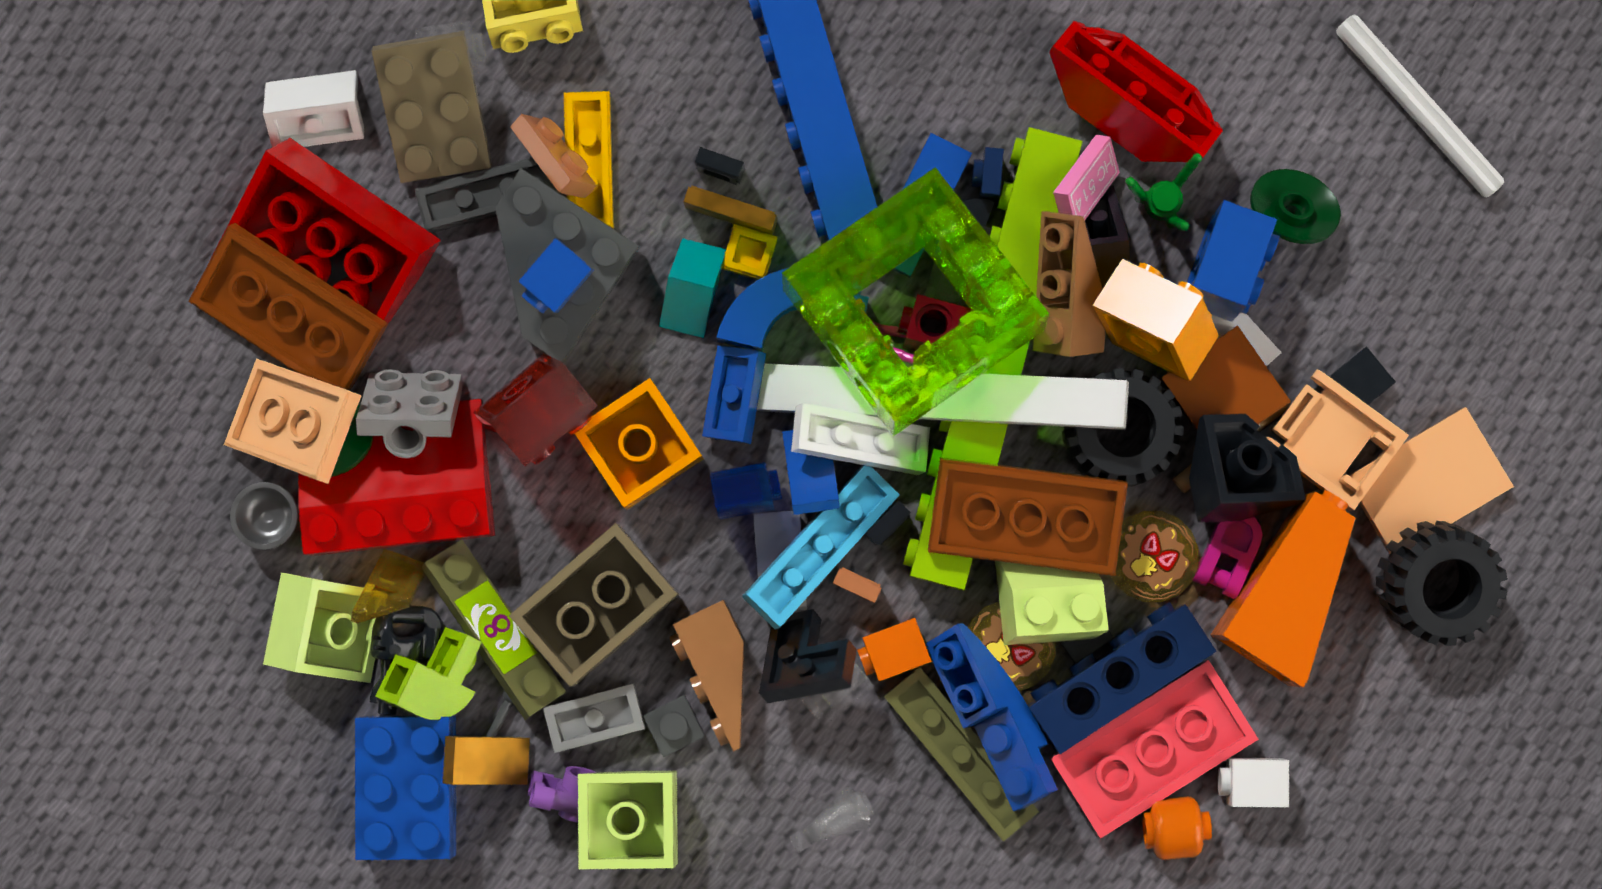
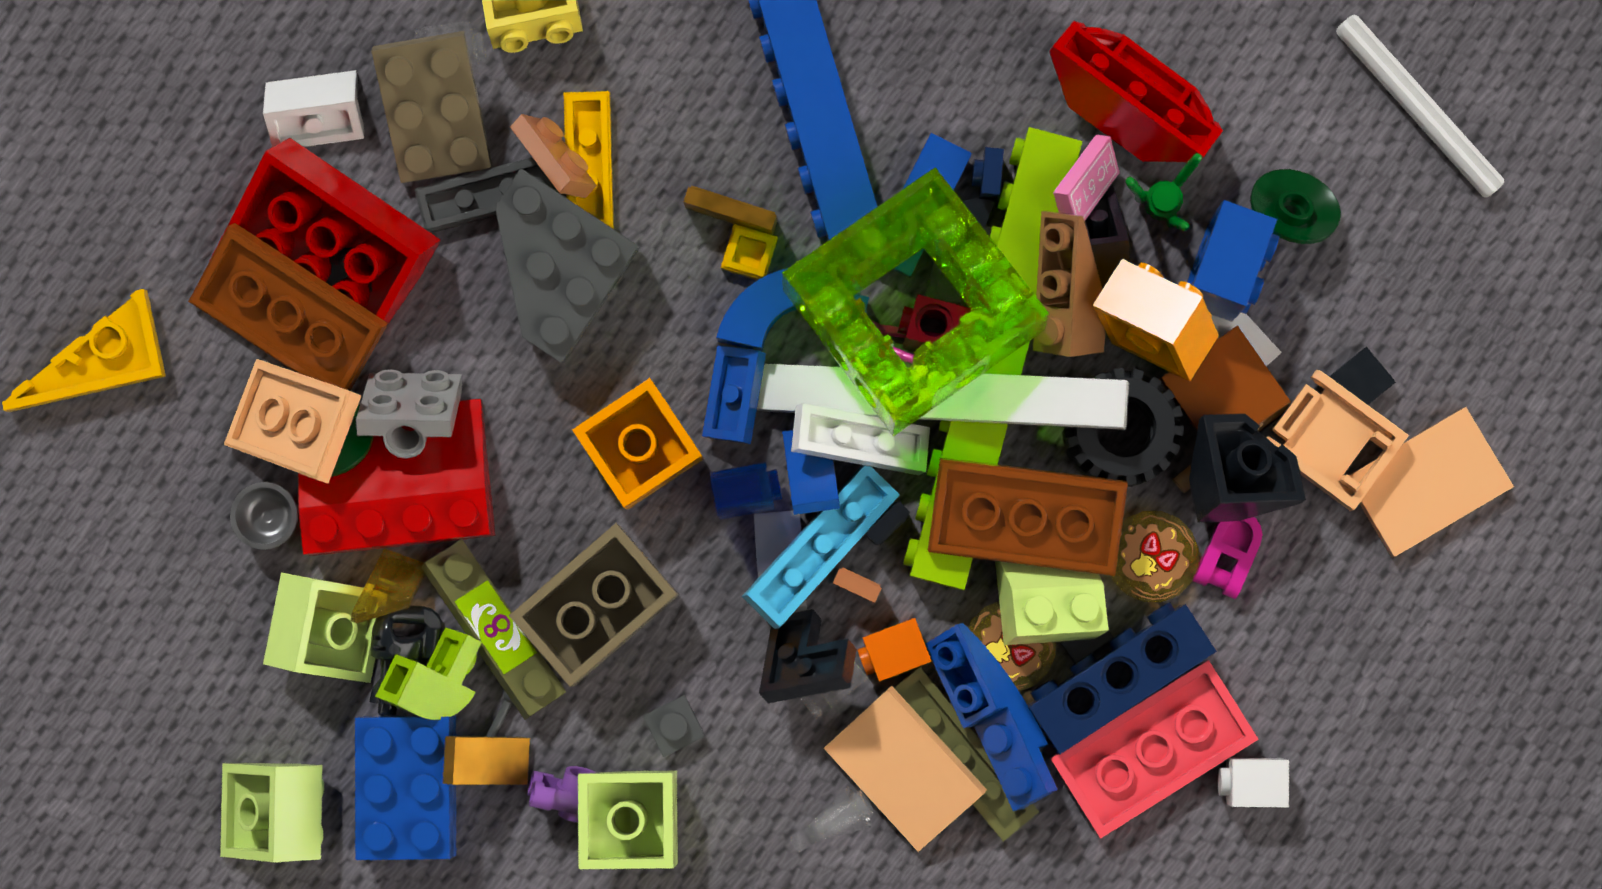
clear red brick [473,354,598,467] -> none
blue brick [518,238,594,314] -> none
light grey plate [543,684,646,753] -> none
teal slope [659,238,726,338] -> none
medium nougat slope [669,600,745,752] -> none
black tile [695,147,745,185] -> none
orange head [1142,796,1212,860] -> none
orange slope [1211,490,1355,688] -> none
black tyre [1376,520,1508,646] -> none
none -> yellow wing [2,289,166,412]
none -> yellowish green slope [220,763,324,862]
none -> light nougat tile [824,686,987,852]

